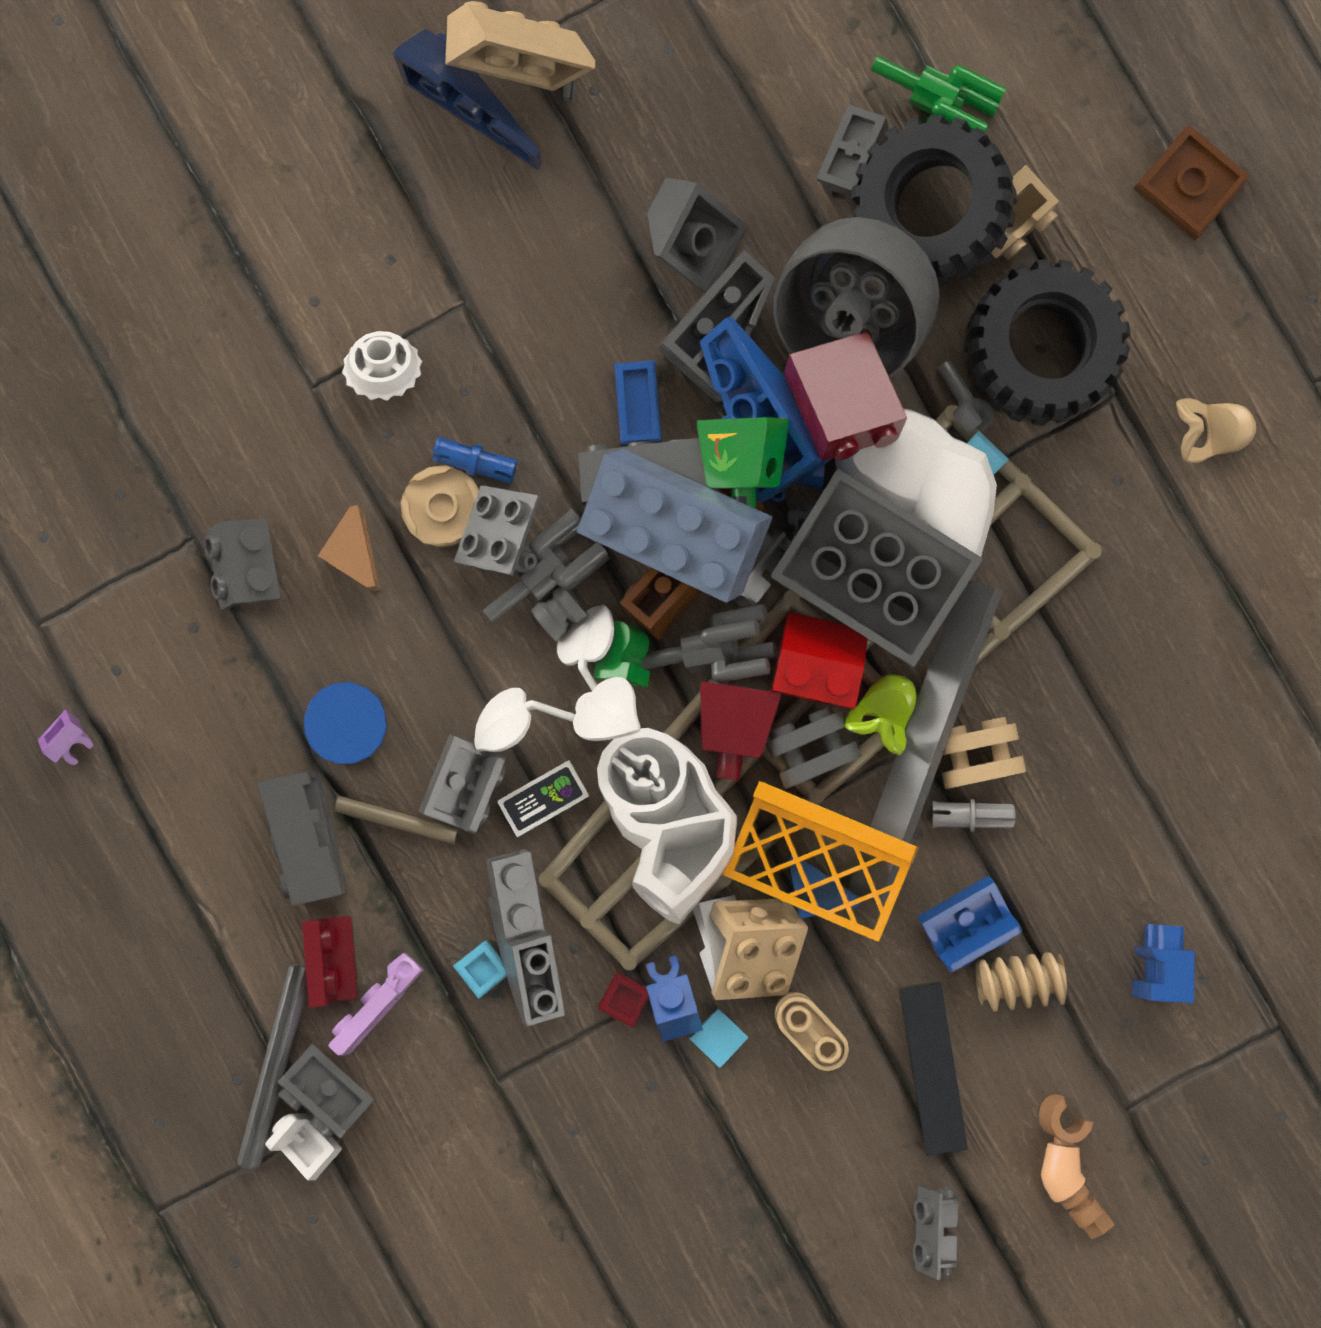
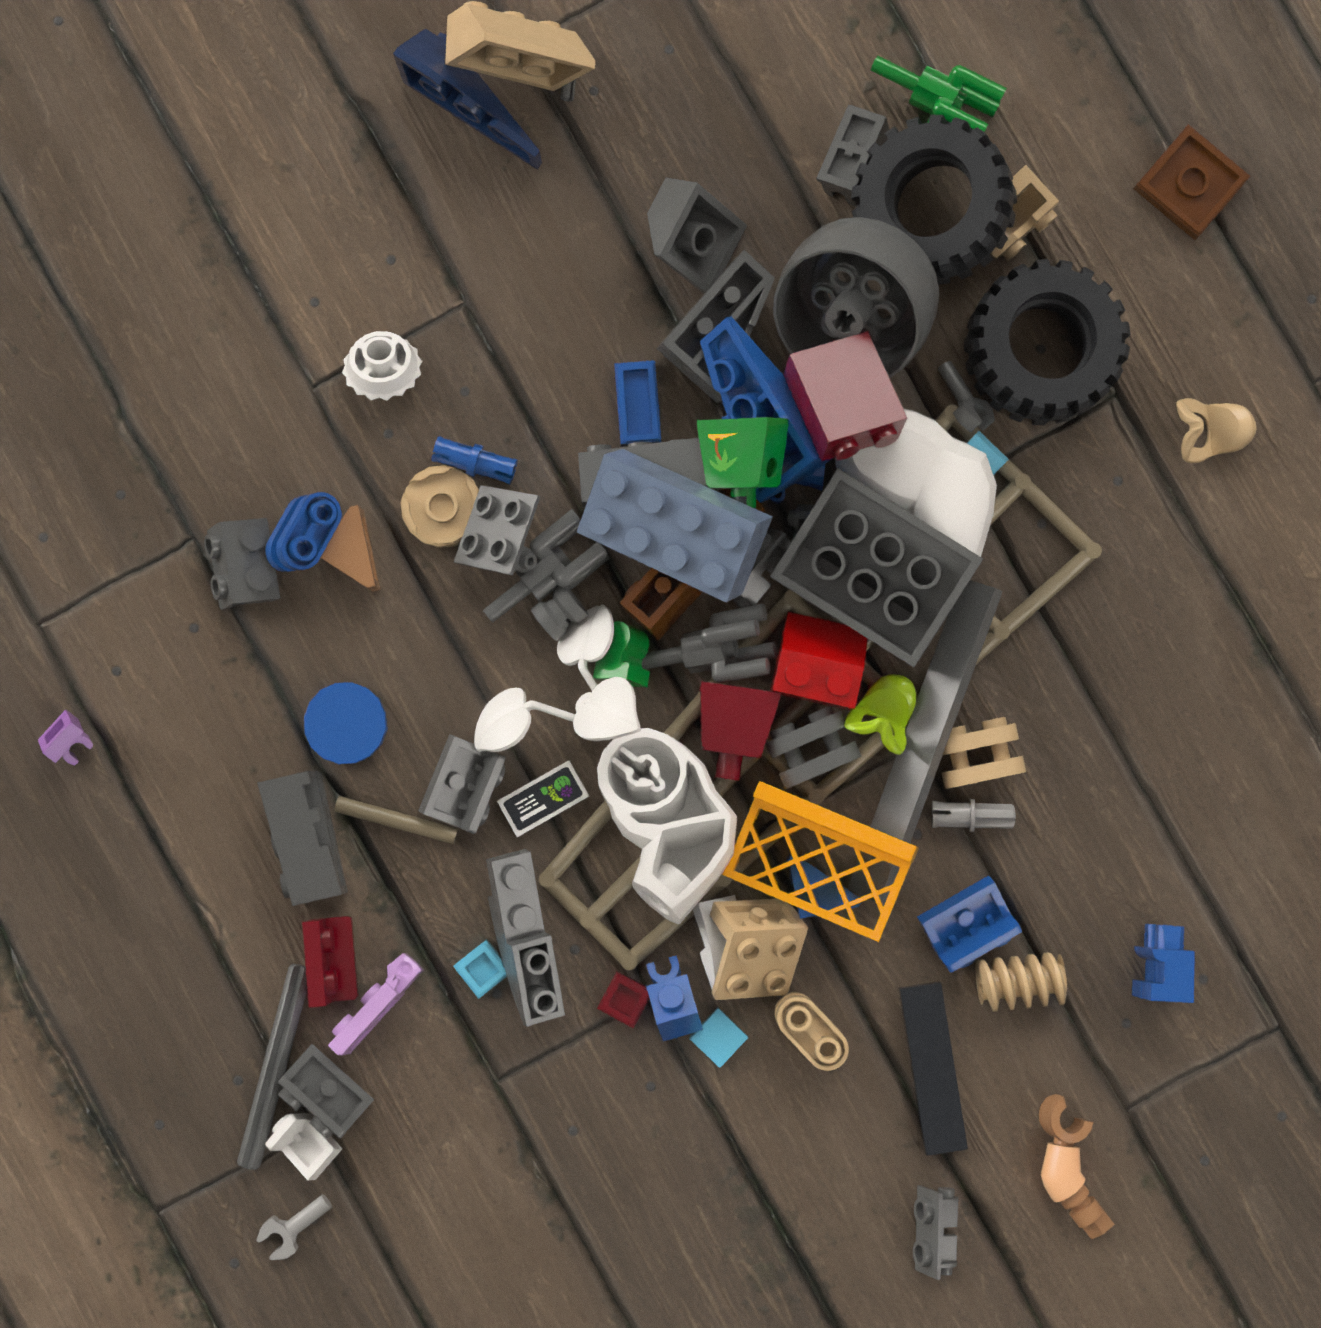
none -> light grey bar [256,1194,332,1260]
none -> blue brick [265,492,342,572]

